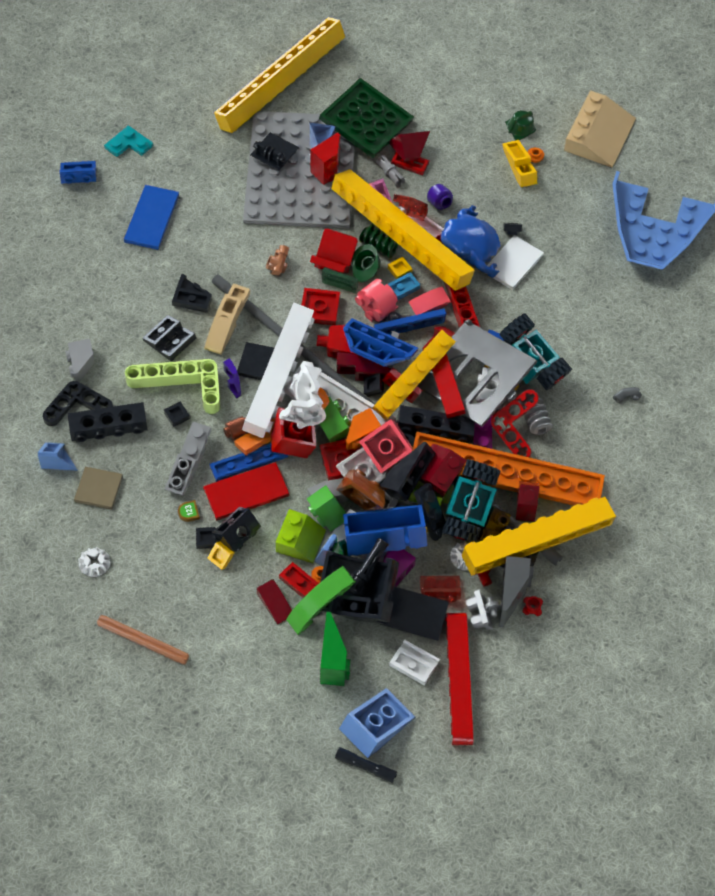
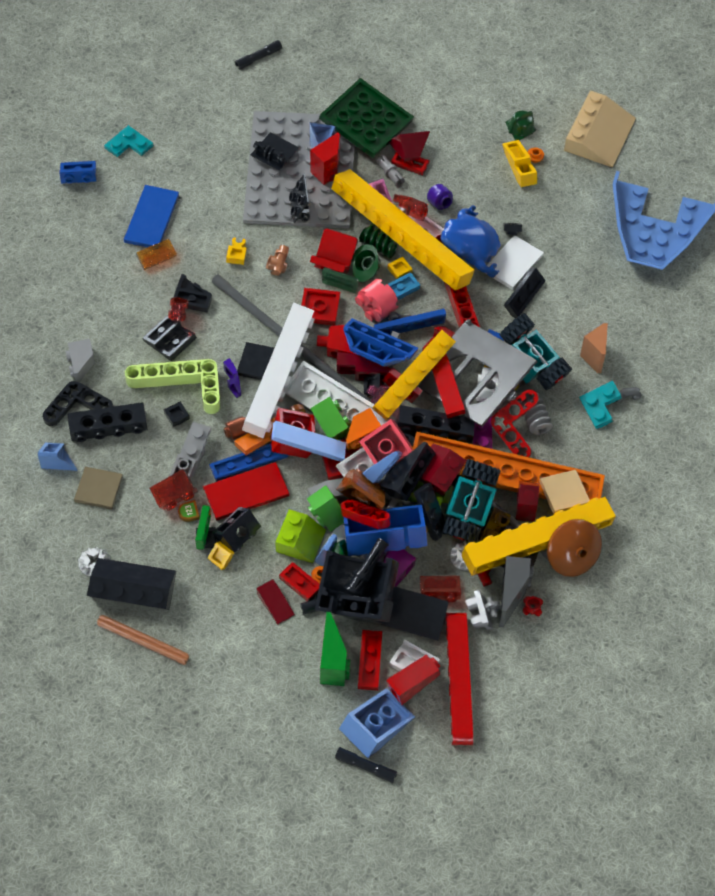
tan slope [204,283,250,355] -> none
yellow brick [214,17,345,133] -> none
white hips [279,361,330,429] -> none
bright green slope [286,566,356,635] -> none
coral slope [409,287,451,315] -> none
none -> black slope [87,558,177,610]
none -> clear orange plate [136,239,177,270]
none -> clear red bracket [150,469,198,511]
none -> clear red wheel [168,297,189,321]
none -> green tile [195,505,211,550]
none -> yellow plate [226,237,247,265]
none -> black piece [235,40,282,70]
none -> light blue tile [271,421,346,462]
none -> black hinge [289,174,310,223]
none -> red beam [341,500,391,529]
none -> red plate [358,630,383,691]
none -> medium blue slope [362,451,403,483]
none -> clear pink tile [366,385,389,405]
none -> red slope [386,654,441,705]
none -> black plate [504,268,546,318]
none -> tan tile [539,470,590,514]
none -> dark orange dish [547,519,602,577]
none -> teal plate [579,380,622,429]
none -> nougat slope [580,323,608,374]

